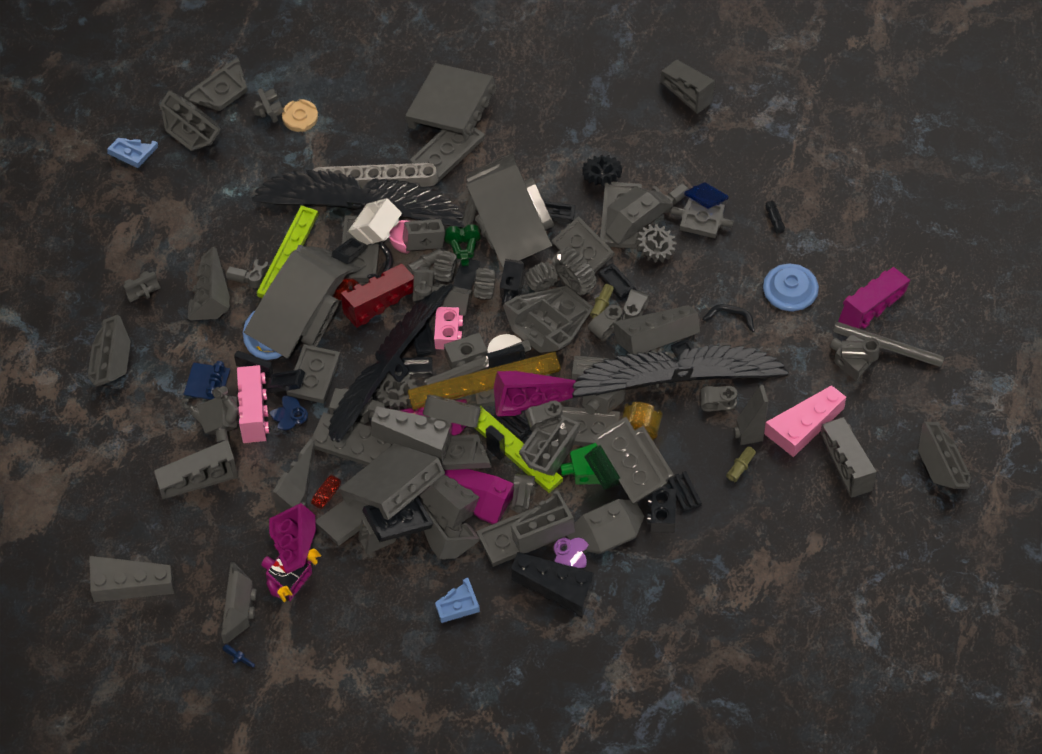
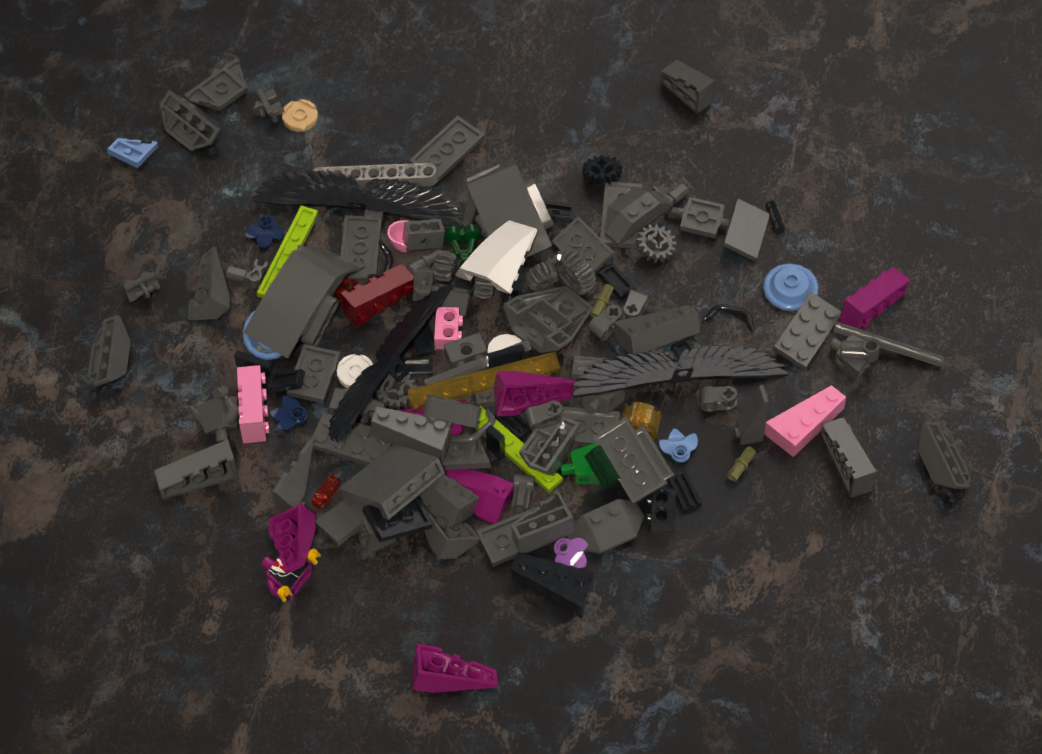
dark grey wedge [89,556,174,602] -> none
dark blue hinge [183,361,230,400] -> none
dark grey wedge [221,562,257,643] -> none
dark blue piece [223,645,255,668] -> none
black tile [331,237,367,264] -> none
white piece [348,198,402,245] -> none
dark grey panel [405,63,496,141] -> none
medium blue wing [435,578,480,623] -> none
clear blue piece [684,182,729,209] -> none
none -> dark blue plate [246,215,283,249]
none -> white tile [337,354,373,388]
none -> magenta wedge [411,643,498,693]
none -> dark grey animal [450,409,495,444]
none -> white wedge [455,220,537,294]
none -> medium blue plate [659,429,698,463]
none -> dark grey tile [722,198,770,261]
none -> dark grey plate [772,292,842,370]

